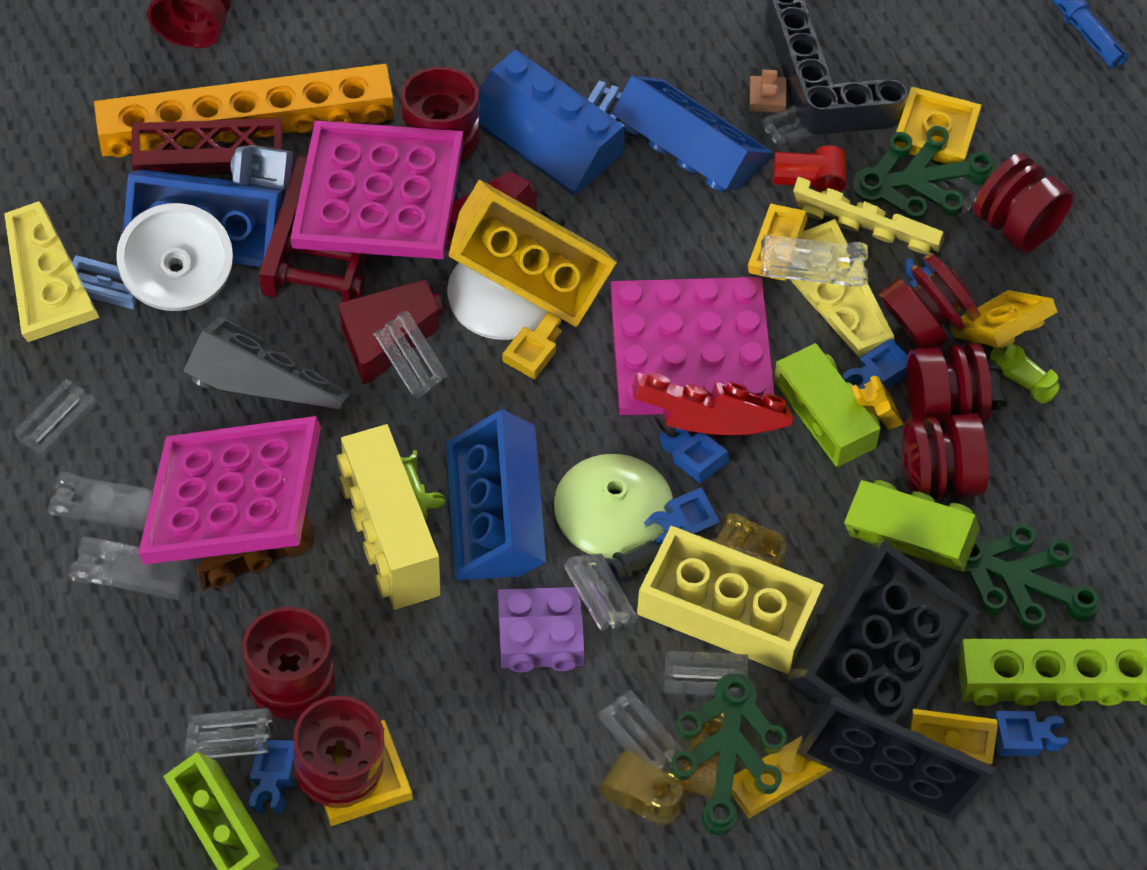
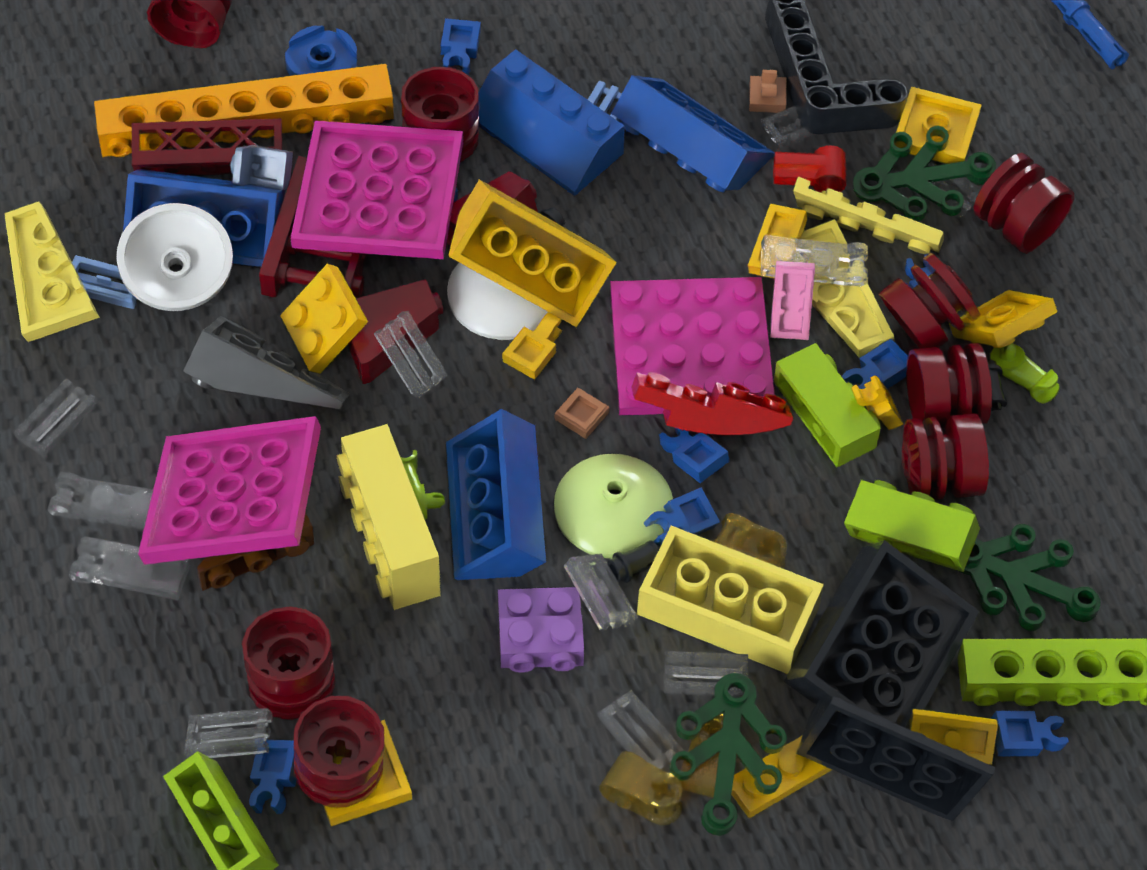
none -> yellow plate [280,263,368,374]
none -> blue plate [285,26,357,76]
none -> blue plate [441,18,481,75]
none -> nougat tile [555,387,609,439]
none -> bright pink plate [770,261,815,340]

